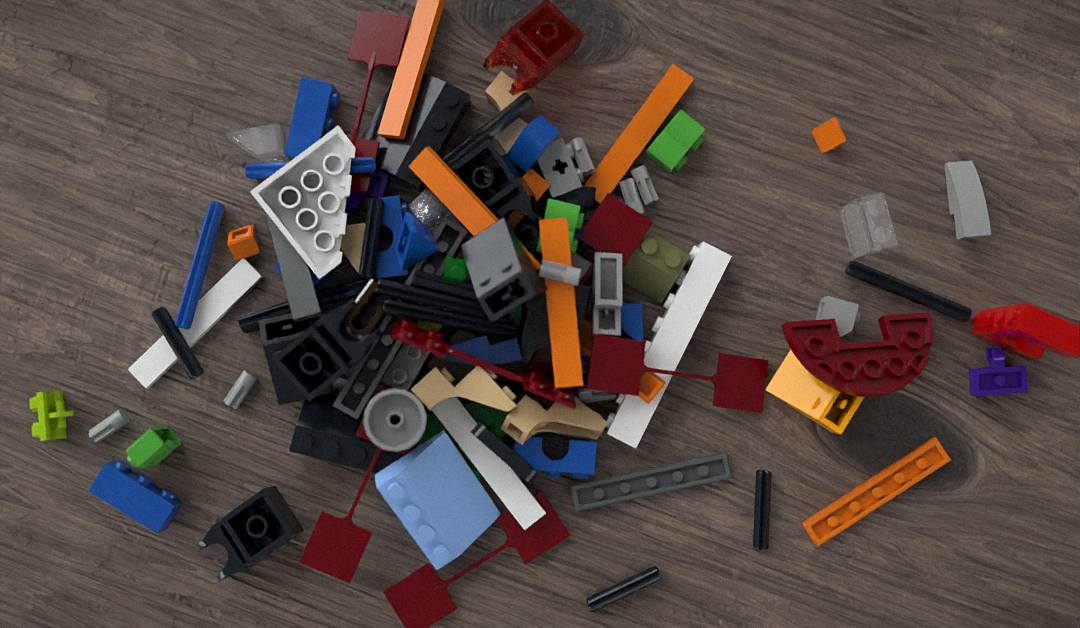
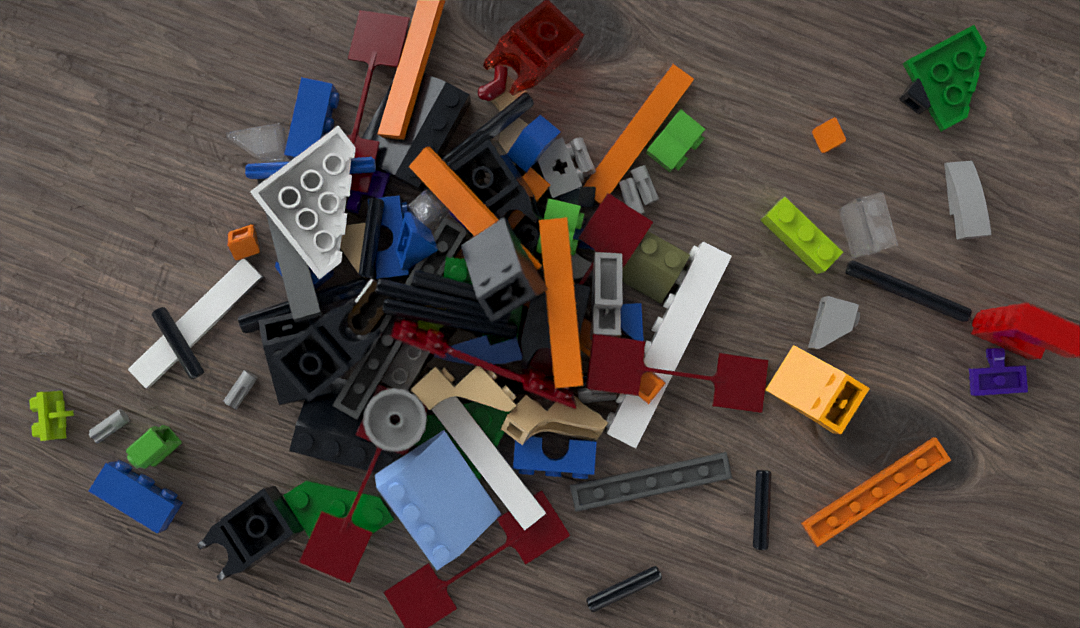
blue axle [175,201,225,329] -> none
black beam [471,421,540,484] -> none
light grey piece [539,260,582,286] -> none
dark red plate [781,312,933,397] -> none
none -> green plate [283,480,395,538]
none -> dark red arm [478,66,508,101]
none -> lime brick [760,197,843,274]
none -> black slope [899,78,931,114]
none -> green plate [903,25,987,132]

